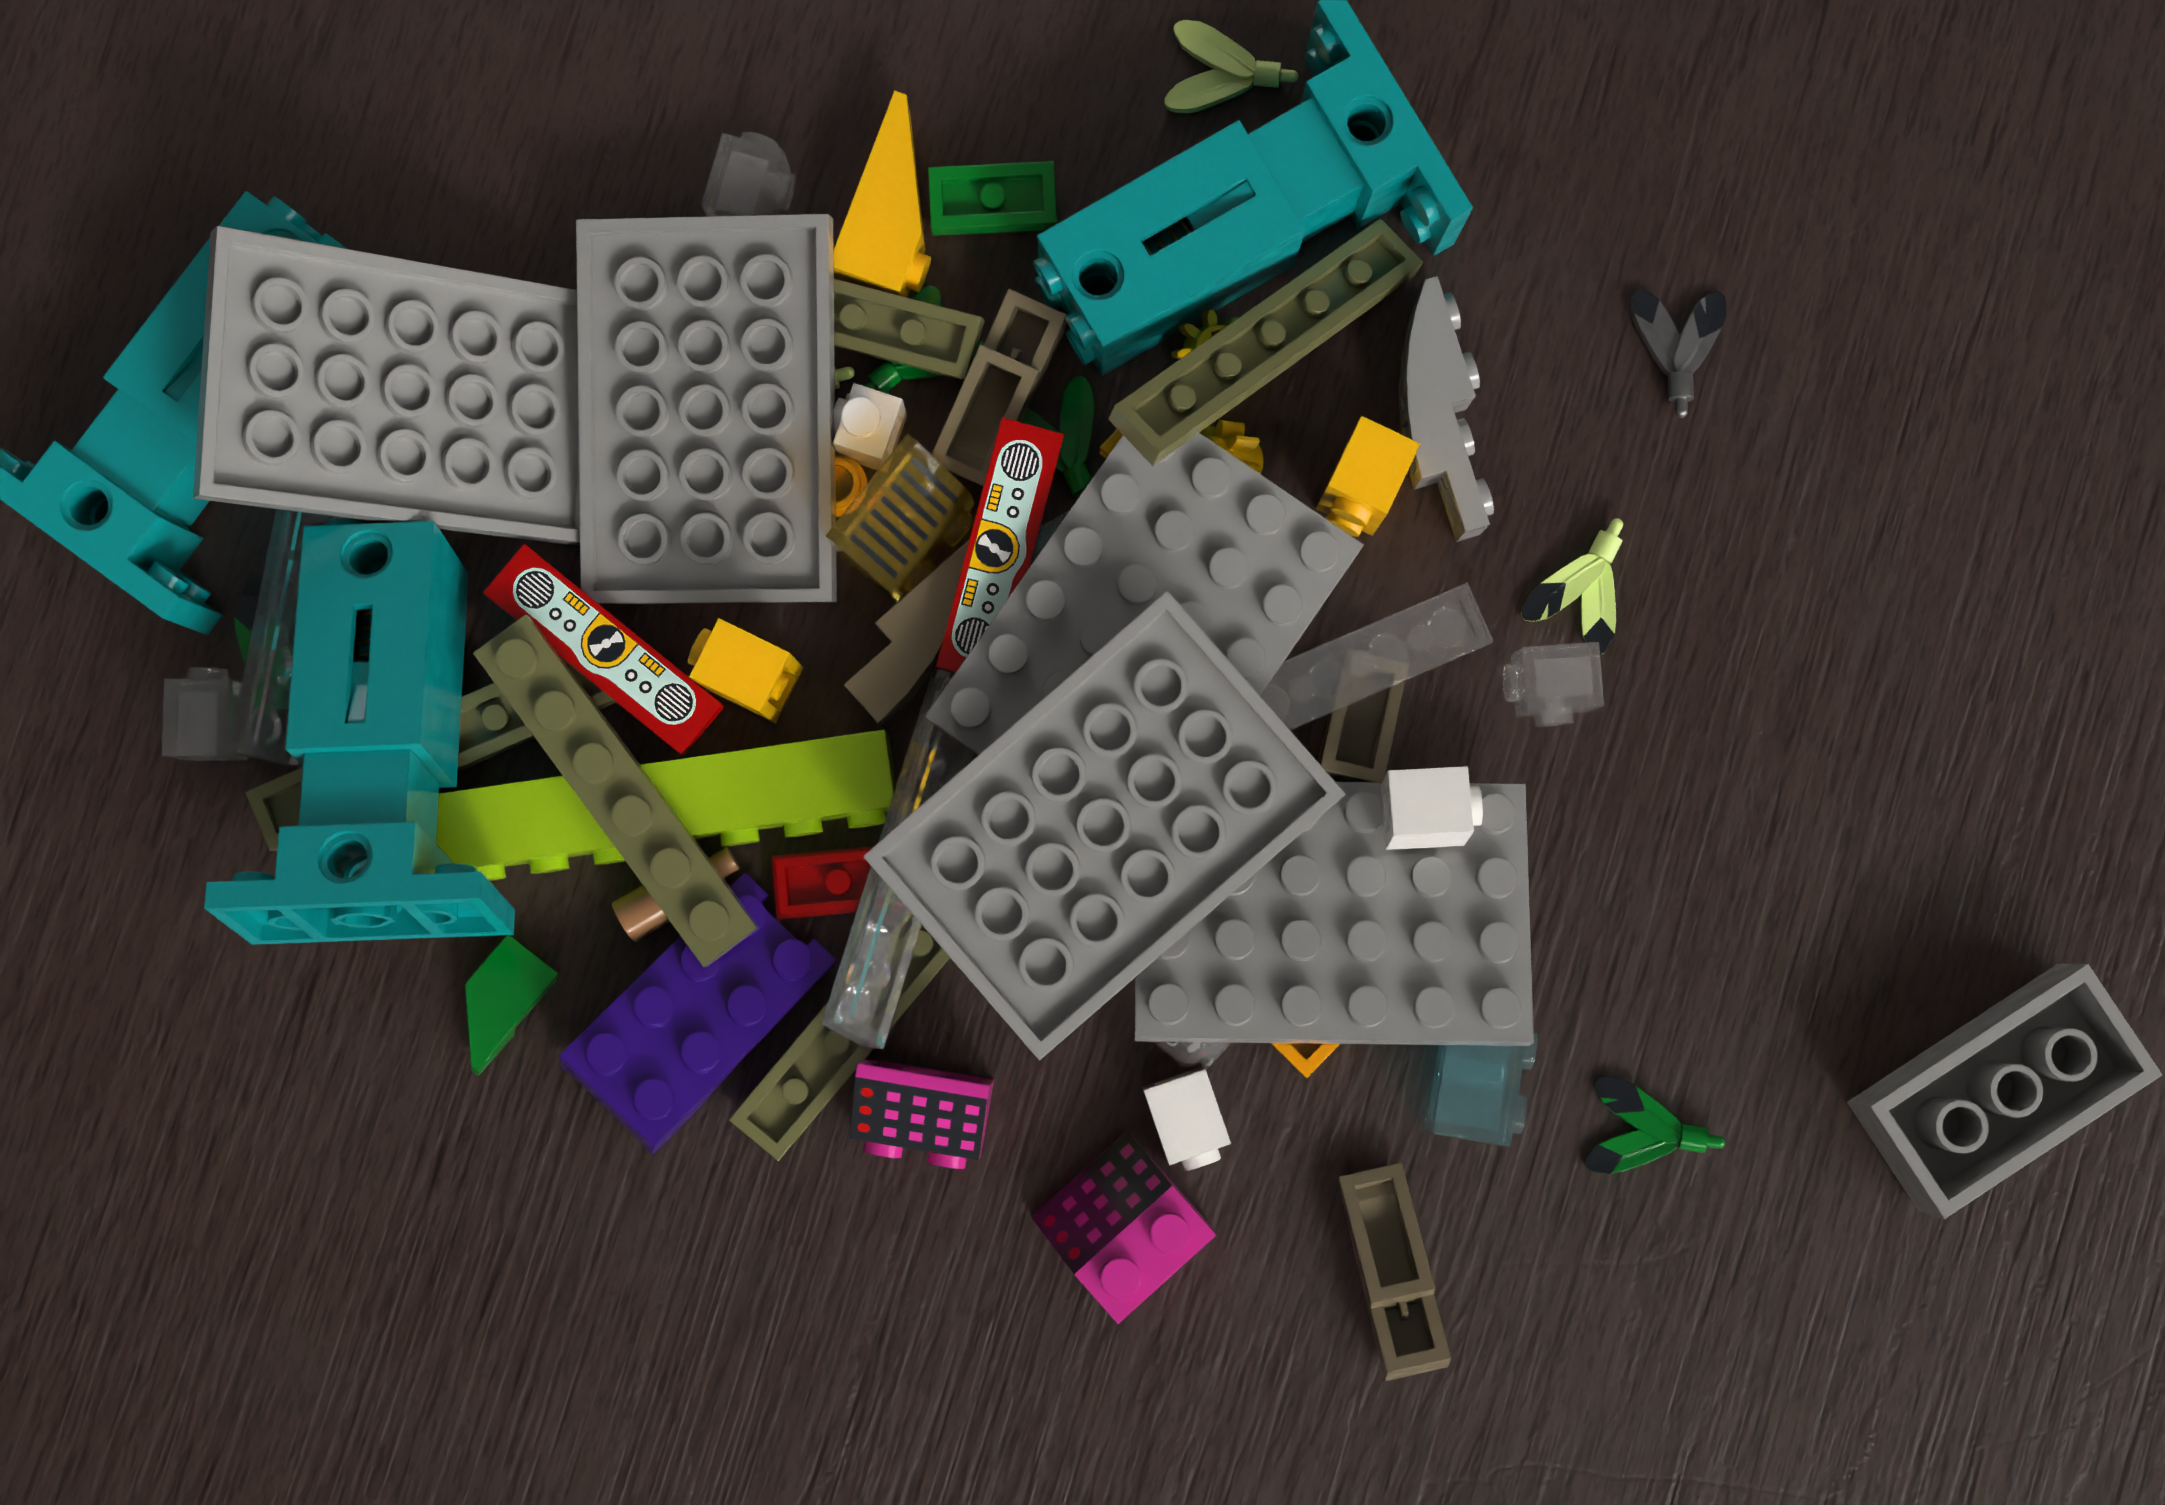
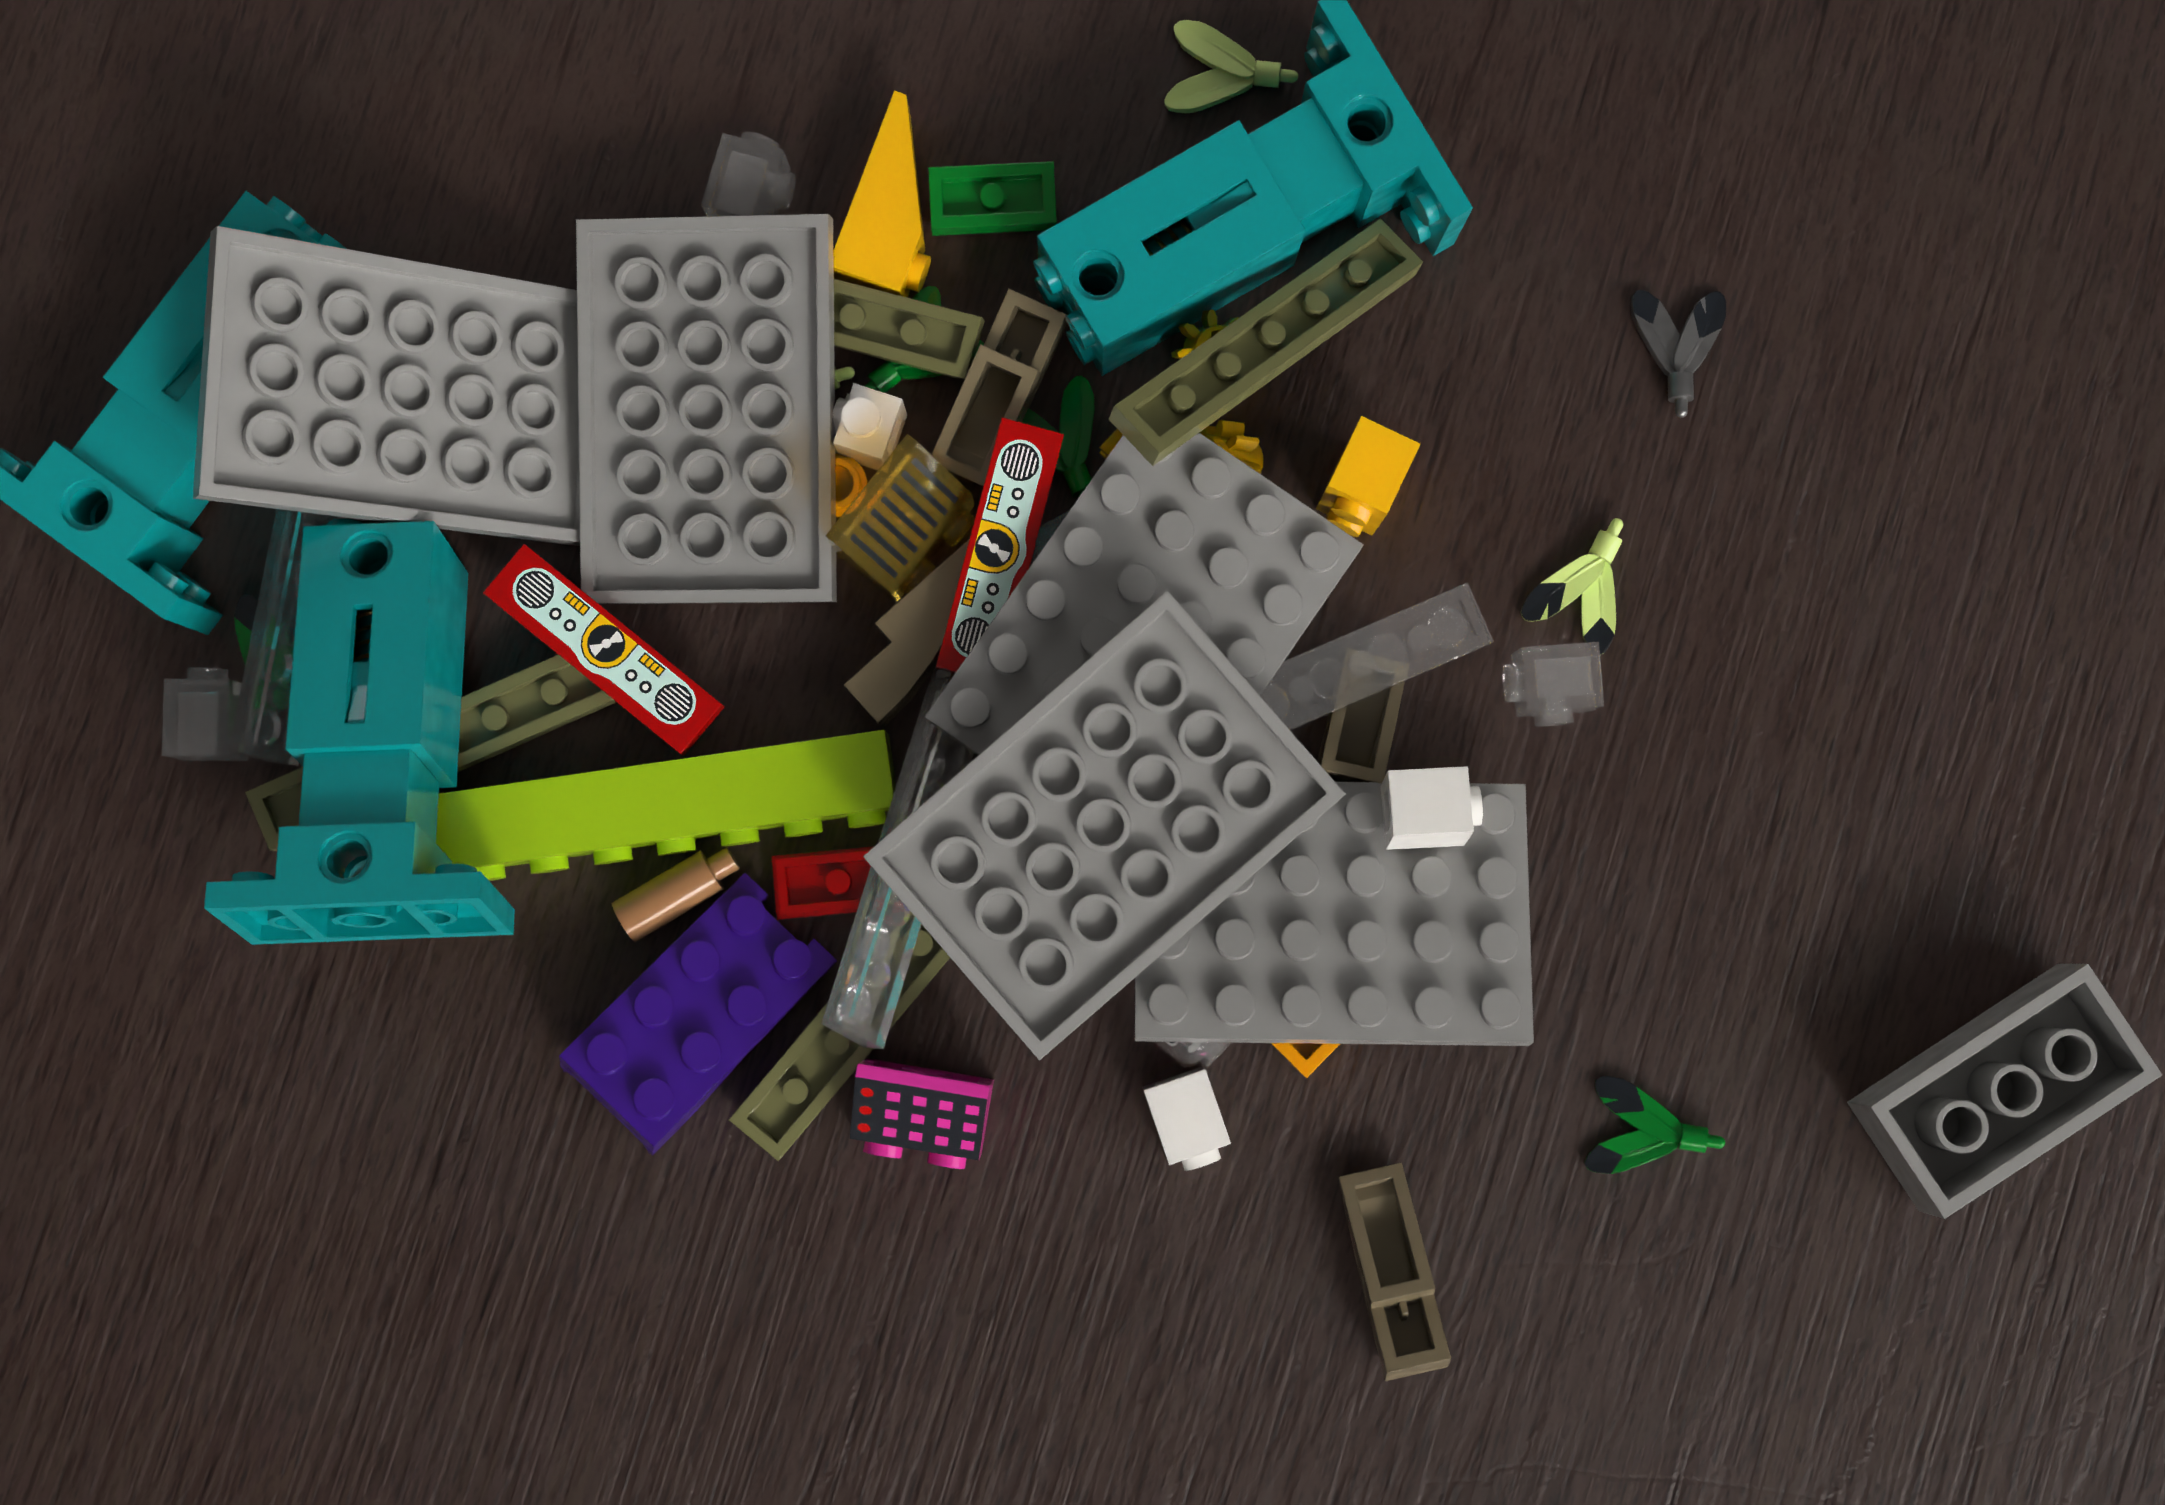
green slope [465,935,558,1076] -> none
olive plate [473,614,760,967] -> none
yellow brick [688,618,804,724] -> none
slope [1031,1131,1216,1324] -> none
light grey slope [1399,276,1494,542] -> none
clear light blue brick [1424,1031,1537,1147] -> none

